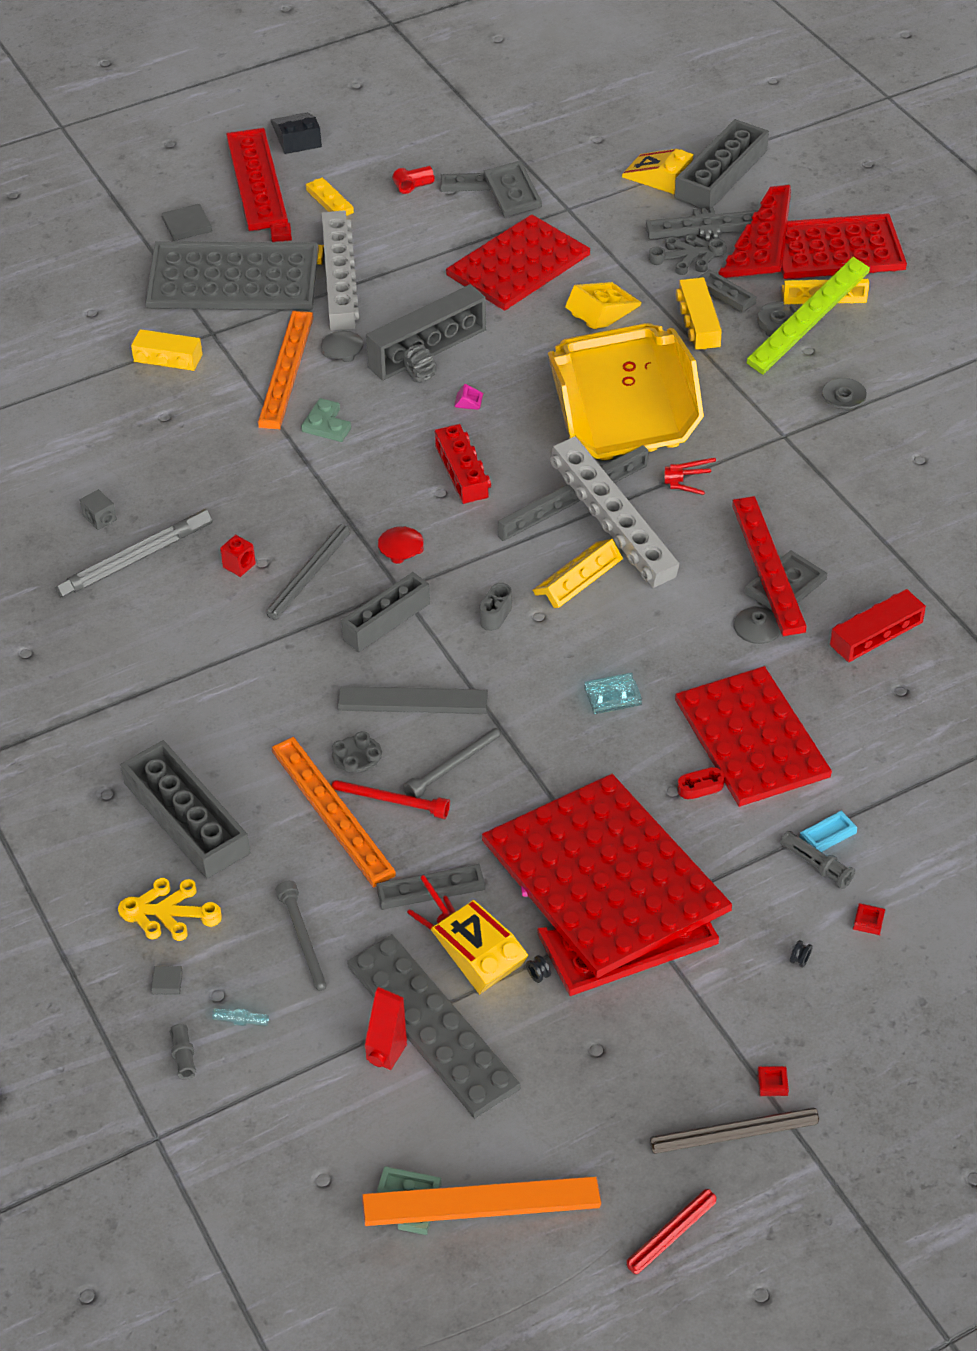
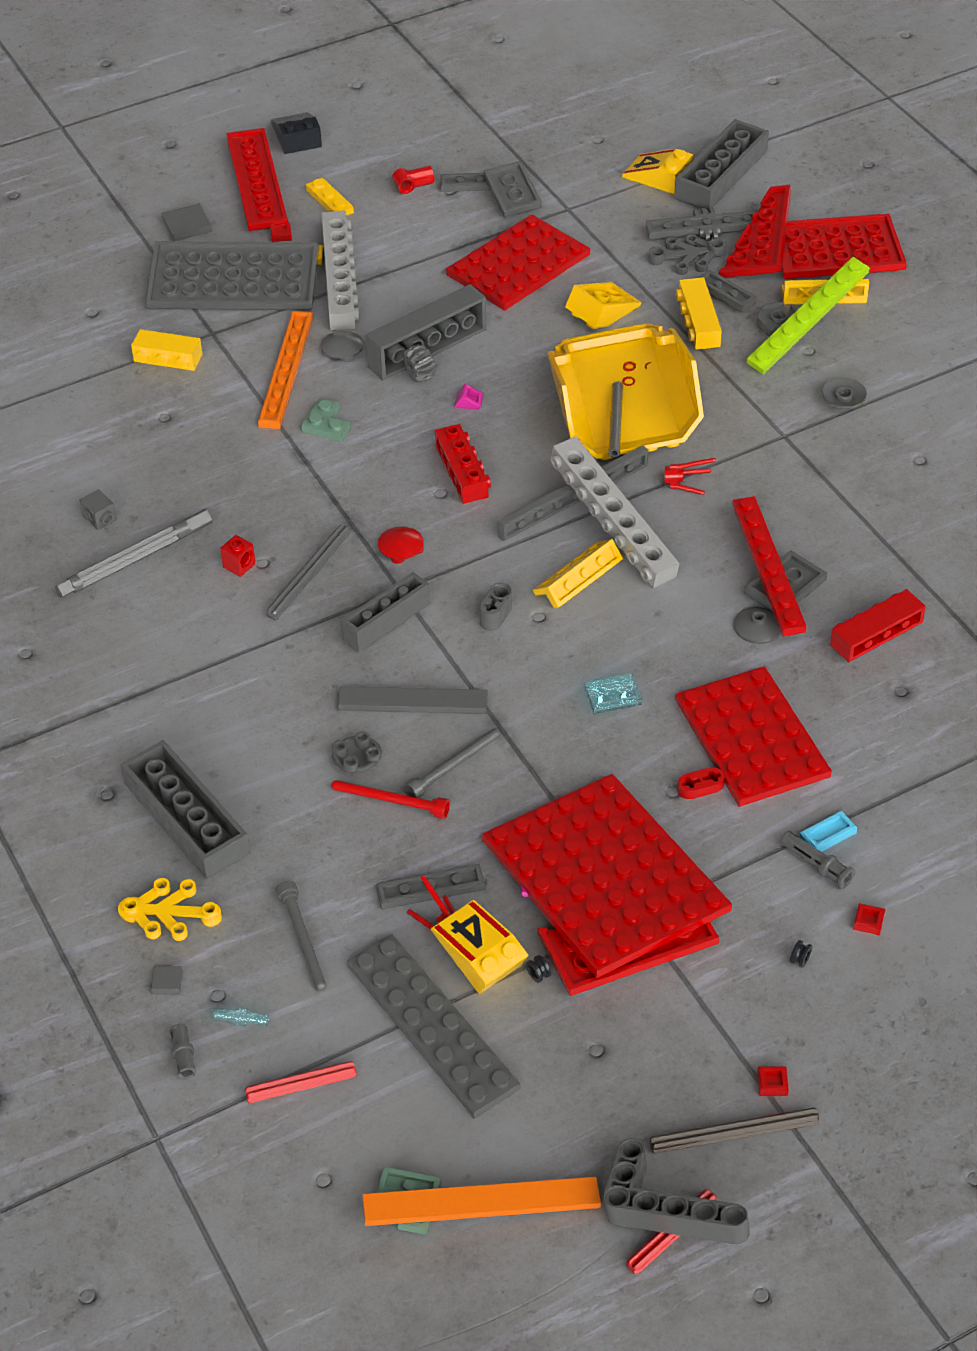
orange tile [272,737,396,888] -> none
red slope [365,987,407,1070] -> none
none -> axle [245,1061,356,1103]
none -> dark grey beam [604,1138,750,1244]
none -> dark grey piece [608,382,623,458]

